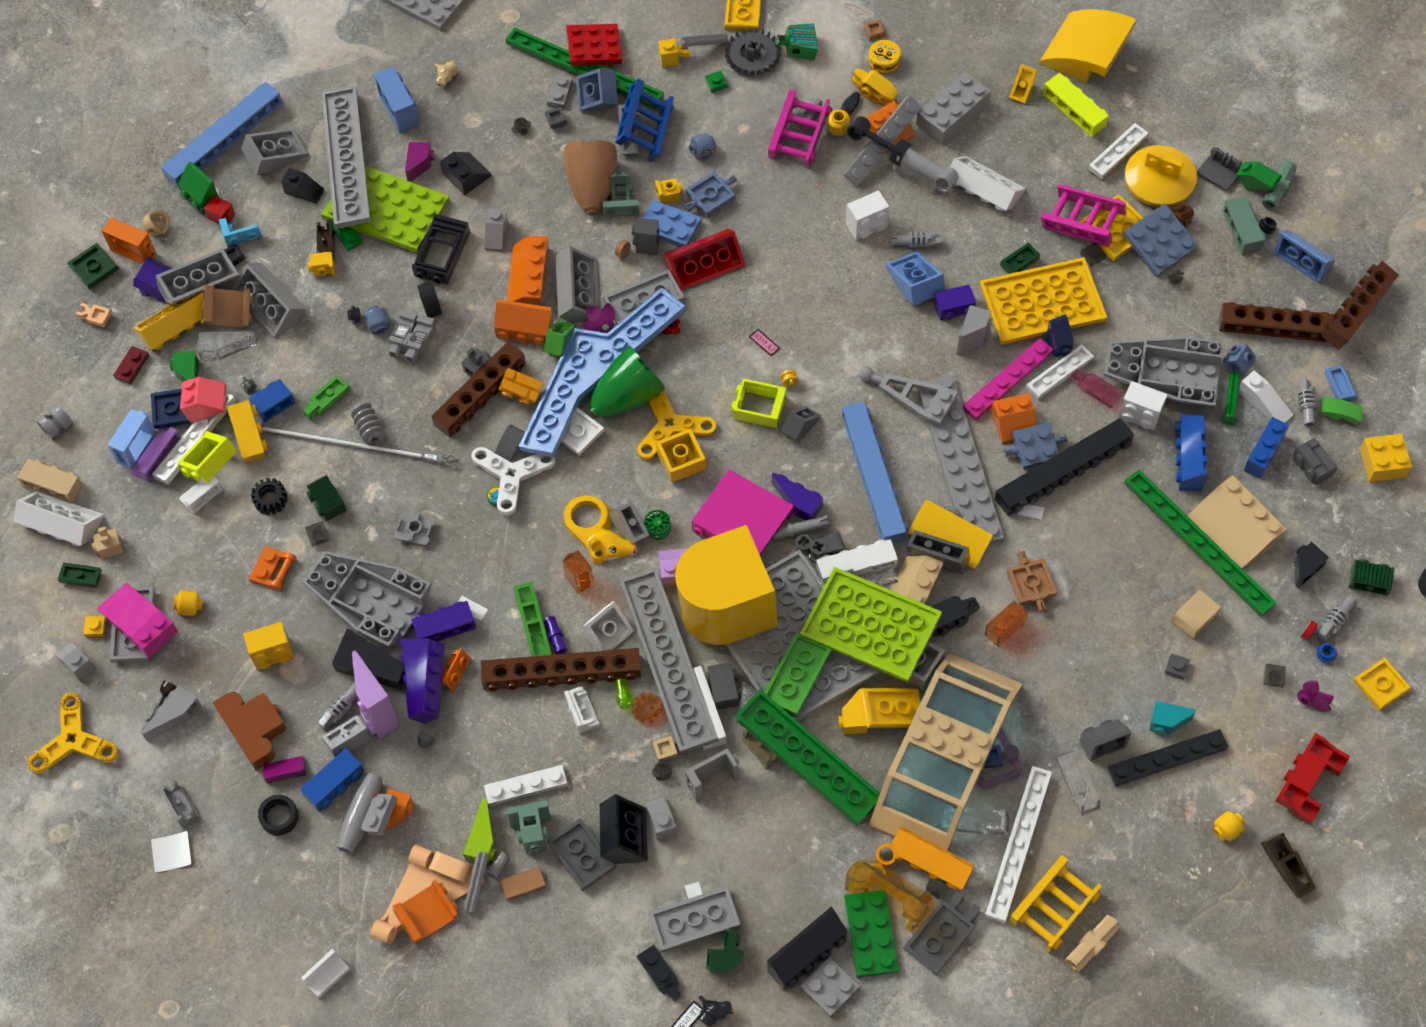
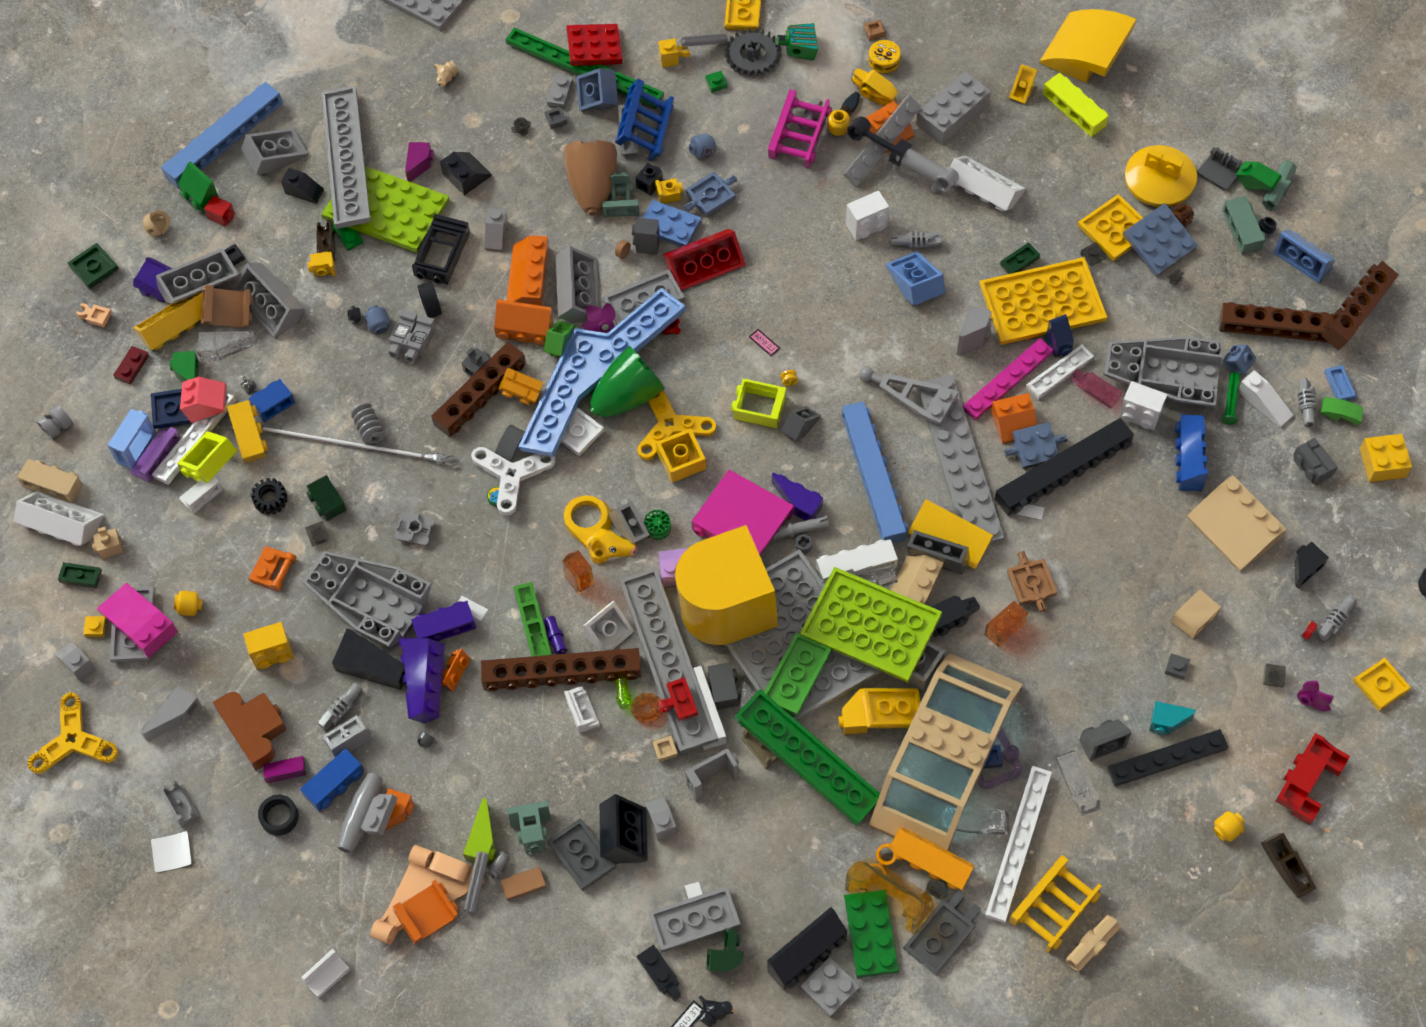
orange window [102,217,156,265] -> none
dark brown hinge [145,680,177,723] -> none
medium azure bracket [219,218,262,247] -> none
bright green hinge [303,375,350,420] -> none
lavender slope [352,651,400,739] -> none
medium blue brick [374,66,419,133] -> none
white plate [484,765,568,806] -> none
clear smoke plate [652,762,672,782] -> none
dark grey piece [809,533,847,563] -> none
dark purple brick [933,284,976,320] -> none
dark pink fence [1041,184,1127,247] -> none
white plate [1088,123,1149,179] -> none
green plate [1124,469,1277,617] -> none
blue brick [1243,417,1289,479] -> none
blue plate [1316,643,1337,663] -> none
dark green brick [1348,559,1394,596] -> none
none -> black brick [635,163,663,196]
none -> red plate [658,677,698,721]

